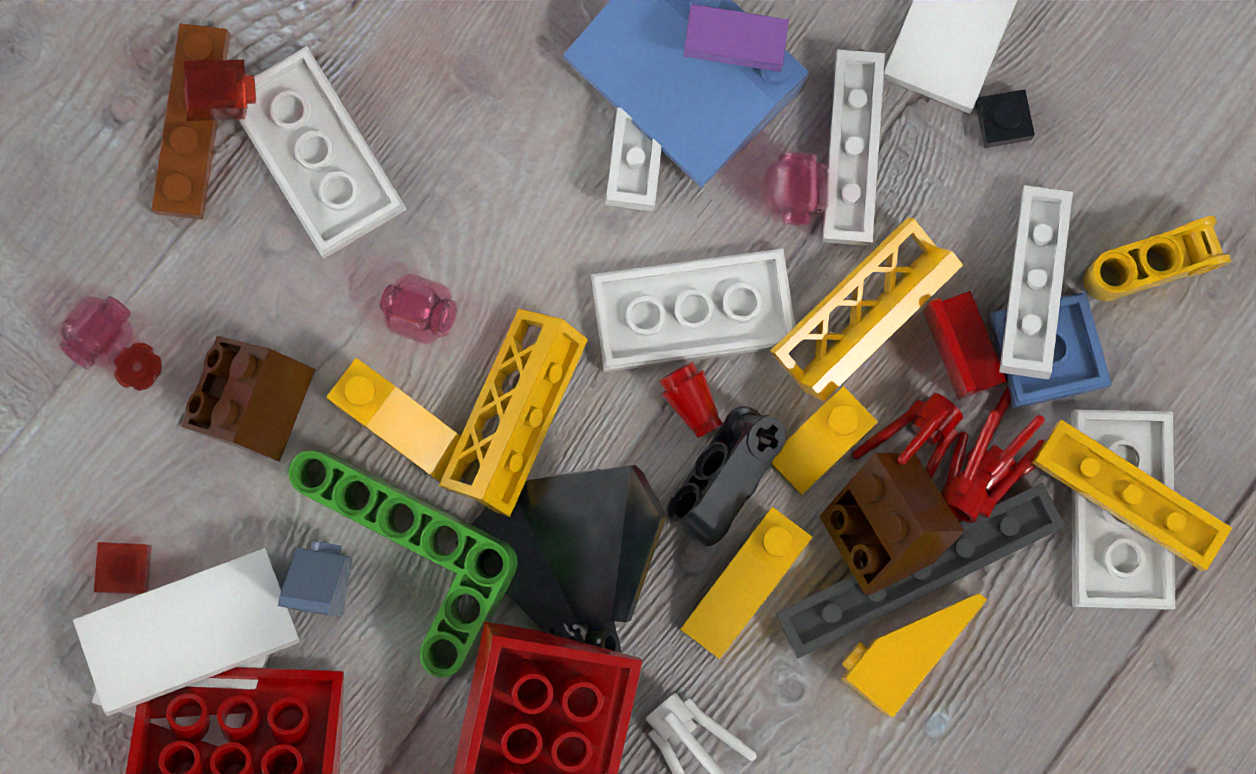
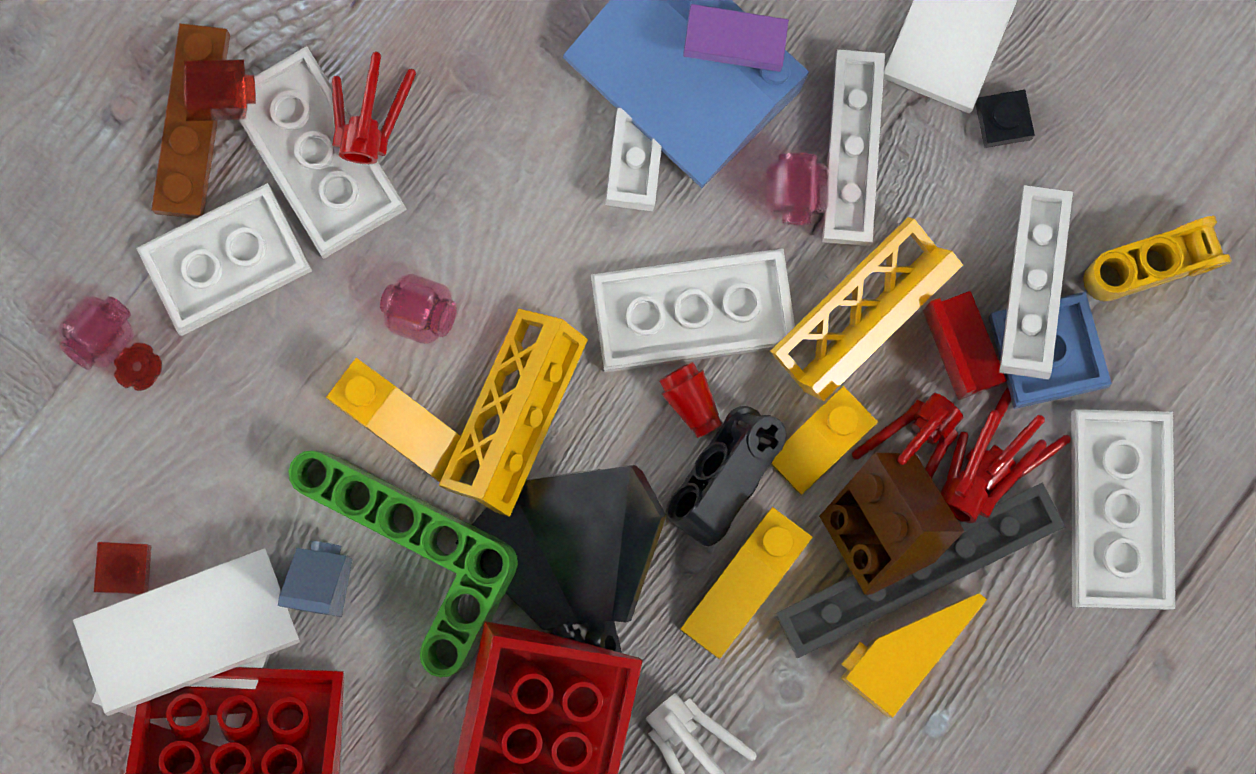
reddish brown slope [181,336,316,462] -> none
yellow plate [1032,419,1232,571] -> none
none -> white tile [136,183,312,336]
none -> red plant [332,52,416,165]

